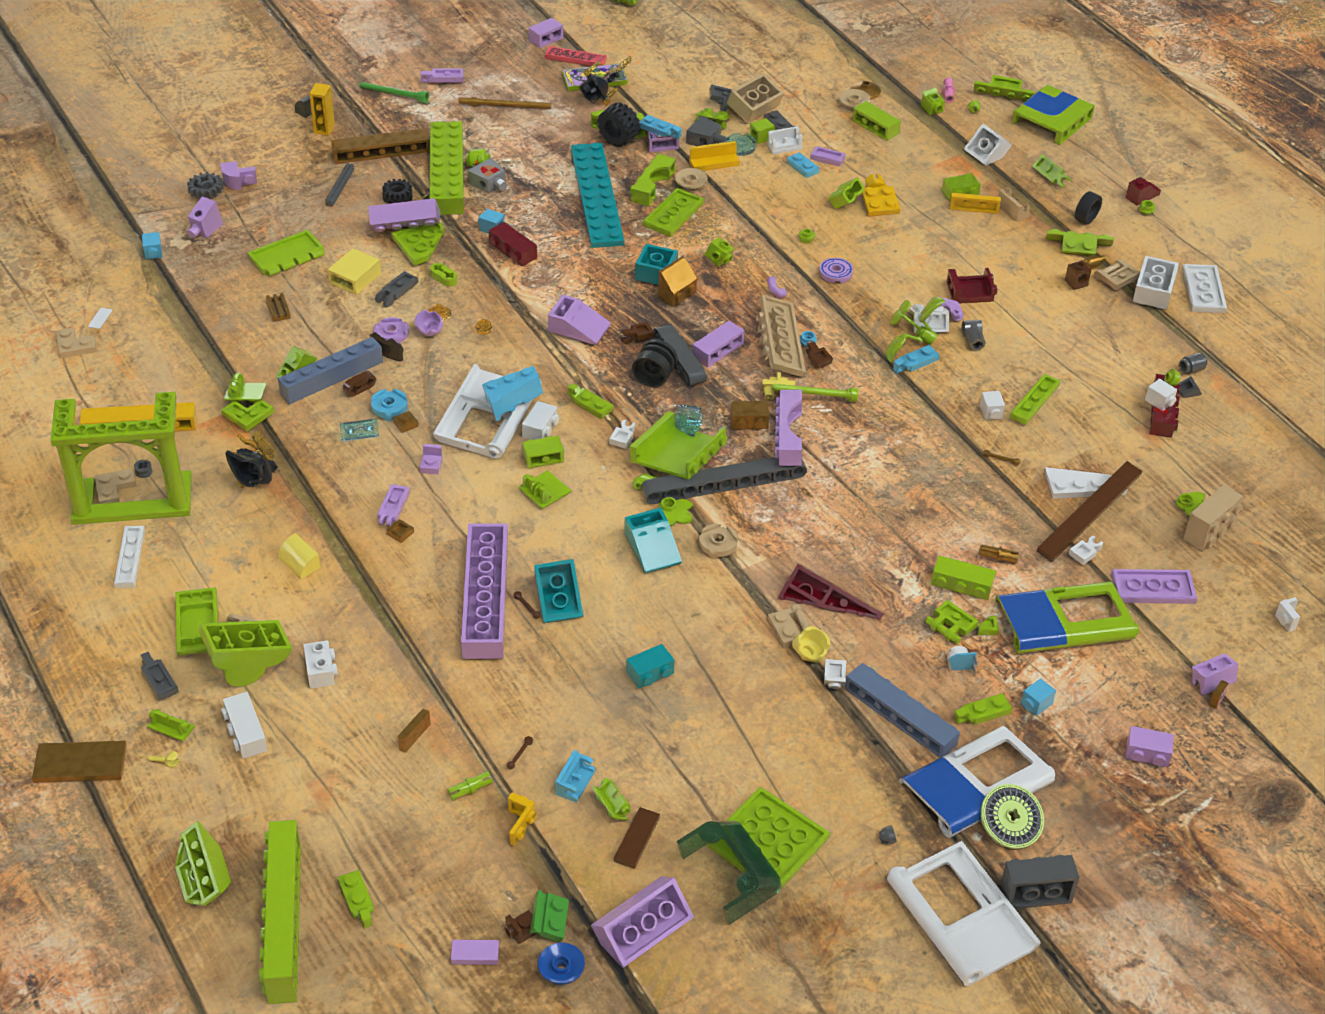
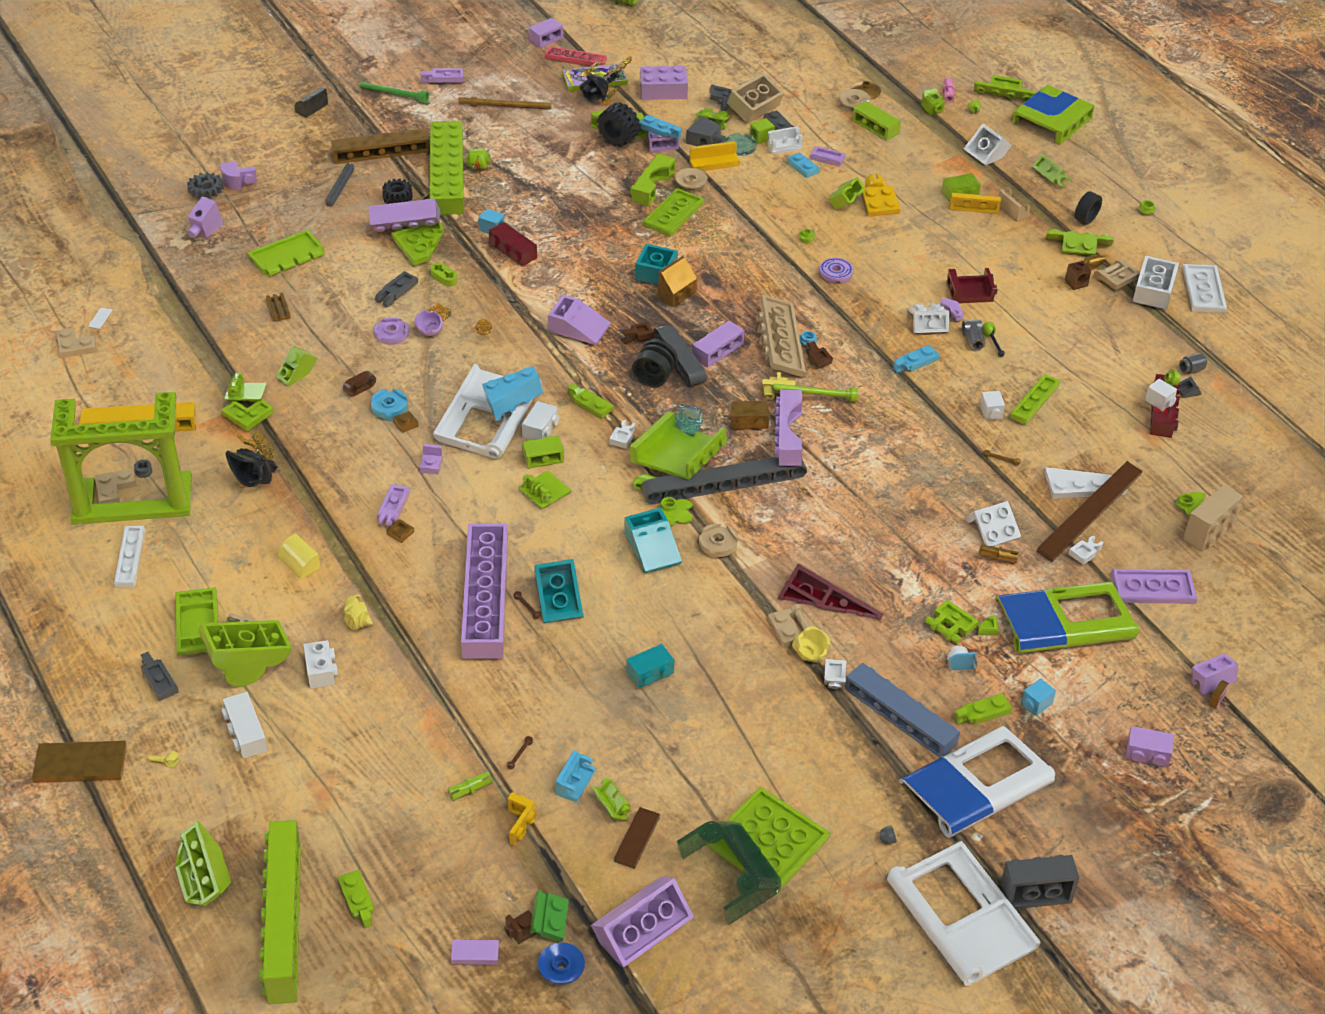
medium azure brick [142,232,163,260] -> none
lime hinge [147,709,195,742] -> none
sand blue brick [278,337,383,405] -> none
yellow brick [309,83,335,136] -> none
light yellow brick [328,248,381,295] -> none
clear light blue plate [340,418,379,442] -> none
dark brown slope [370,332,404,362] -> none
pearl gold tile [398,708,431,753] -> none
light grey torso [468,158,507,193] -> none
teal plate [571,143,624,248] -> none
lime brick [704,237,734,267] -> none
lavender arm [767,276,787,299] -> none
lime plant [886,297,946,363] -> none
lime brick [931,555,996,600] -> none
piece [980,784,1044,849] -> none
dark red arch [1126,177,1161,206] -> none
white bracket [1275,597,1300,632] -> none
none -> light yellow hair [344,595,373,630]
none -> lavender brick [640,65,688,100]
none -> white bracket [966,501,1021,546]
none -> hinge [982,322,1005,357]

